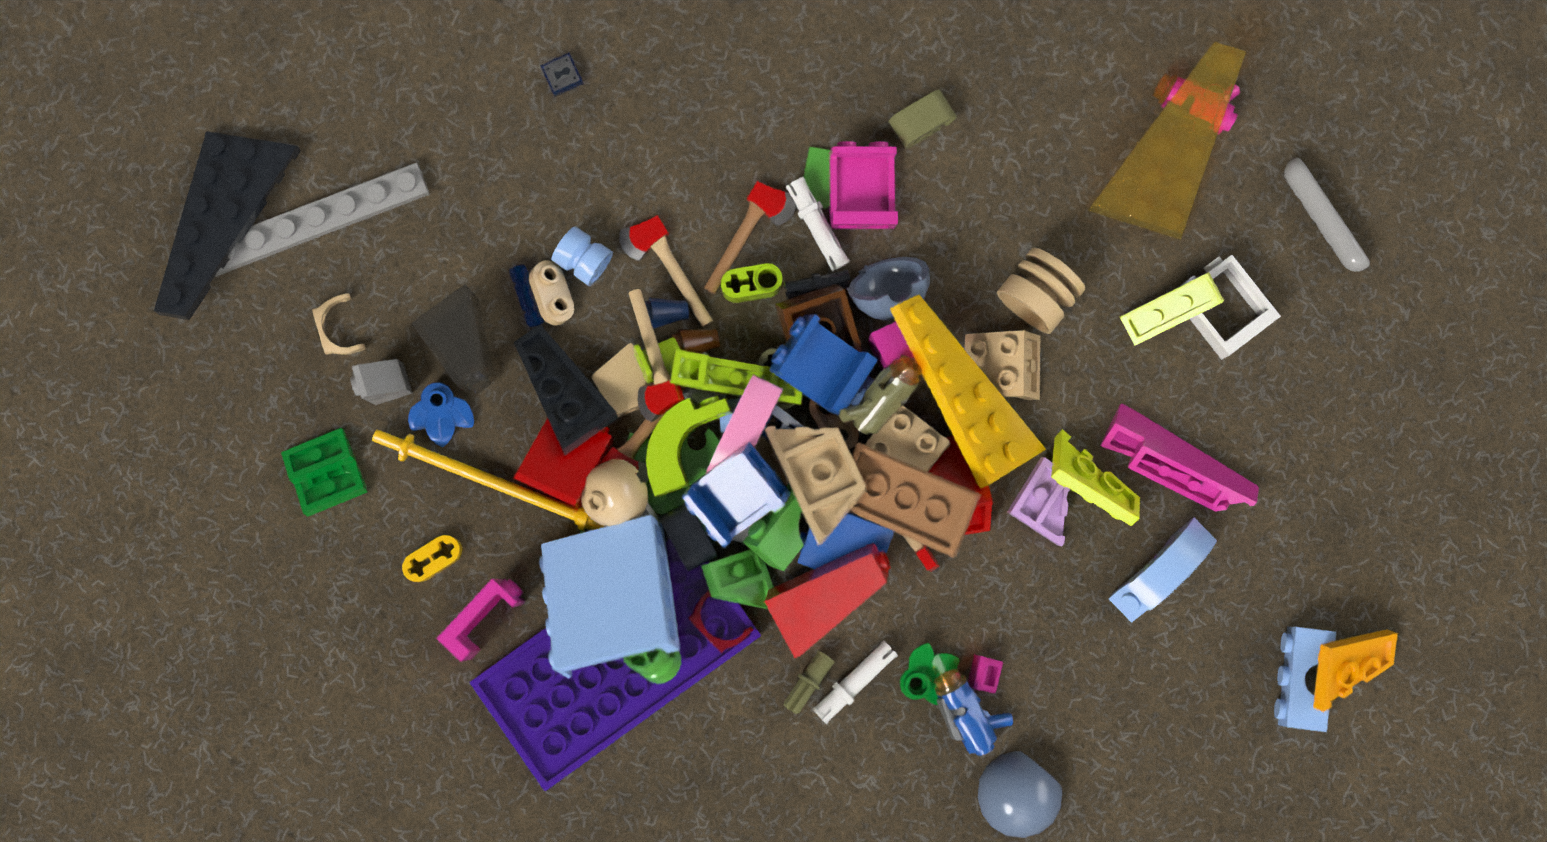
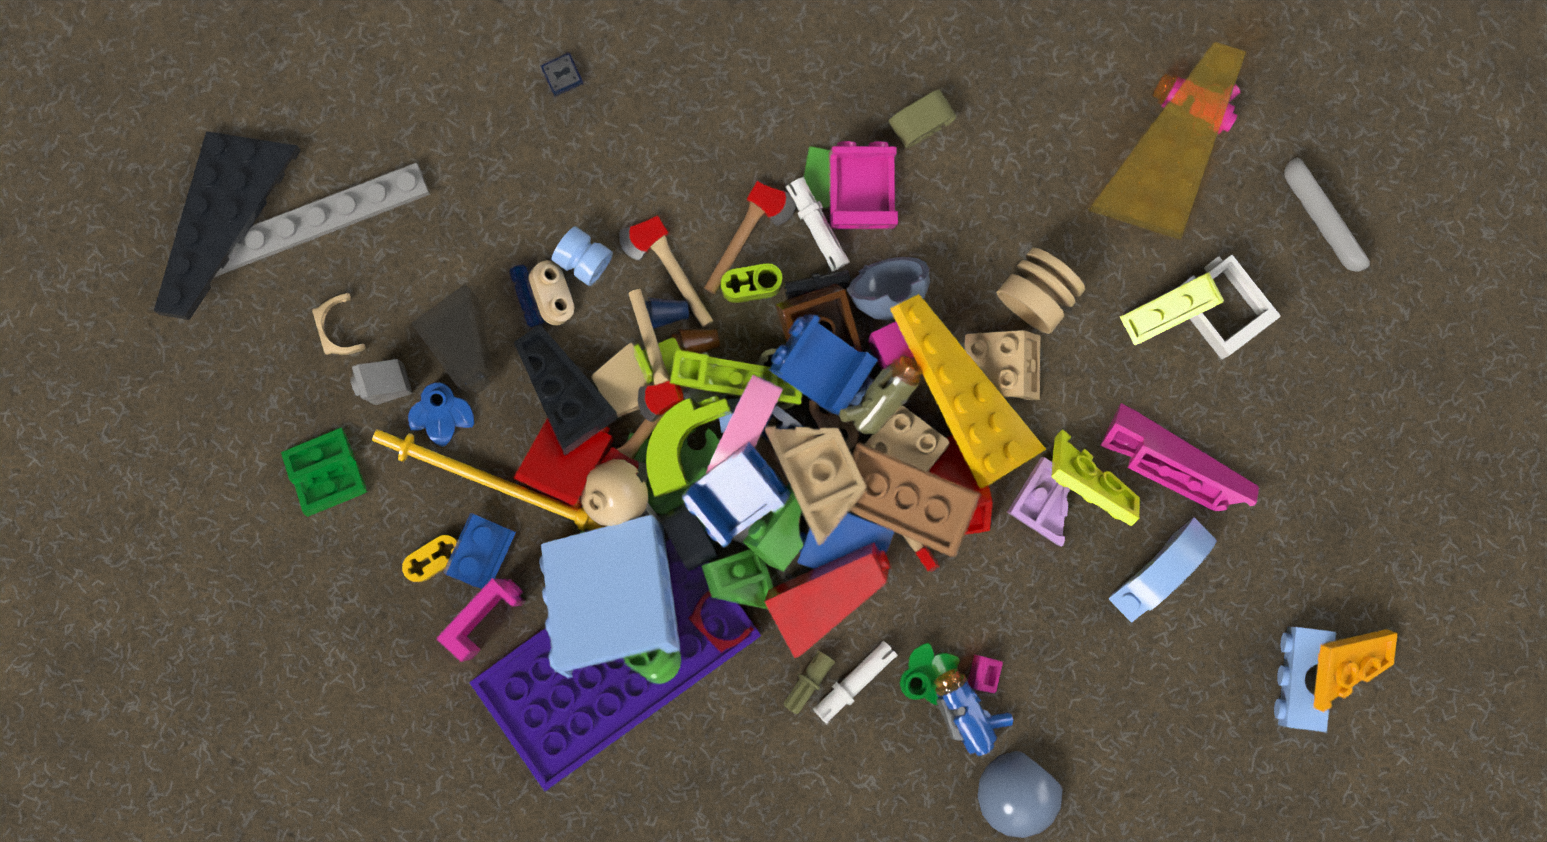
none -> blue plate [443,512,516,589]

